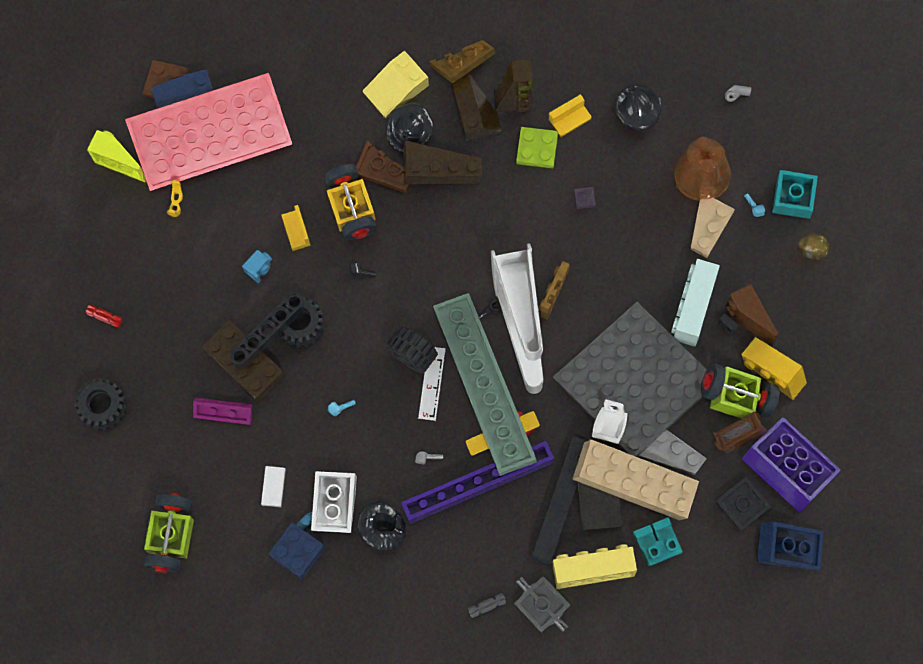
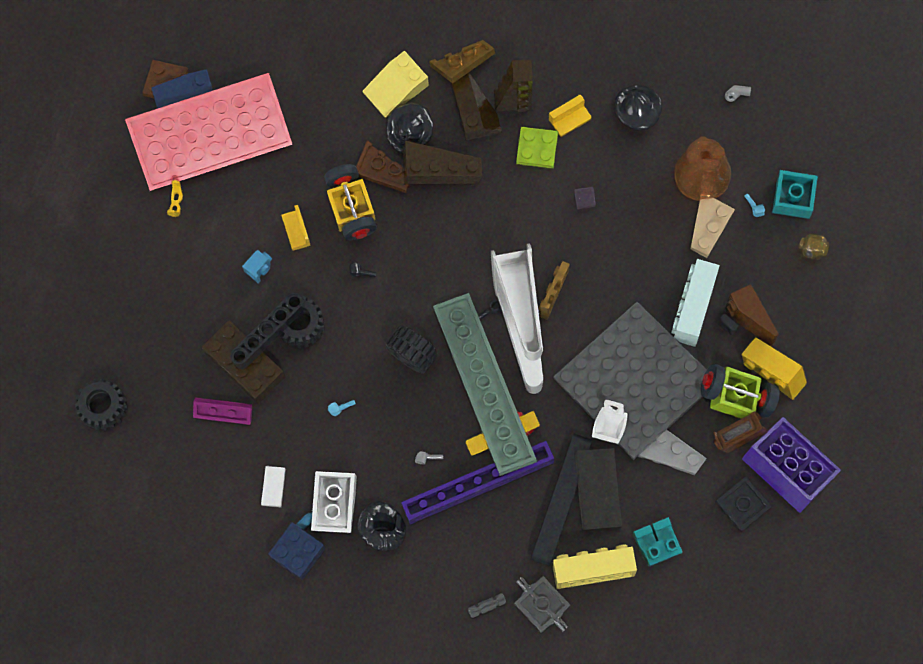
red axle [86,304,122,327] -> none
neon yellow slope [87,130,146,182] -> none
brick [144,493,194,573] -> none
white sticker [418,347,445,421] -> none
tan brick [573,440,699,520] -> none
dark blue slope [757,522,824,571] -> none

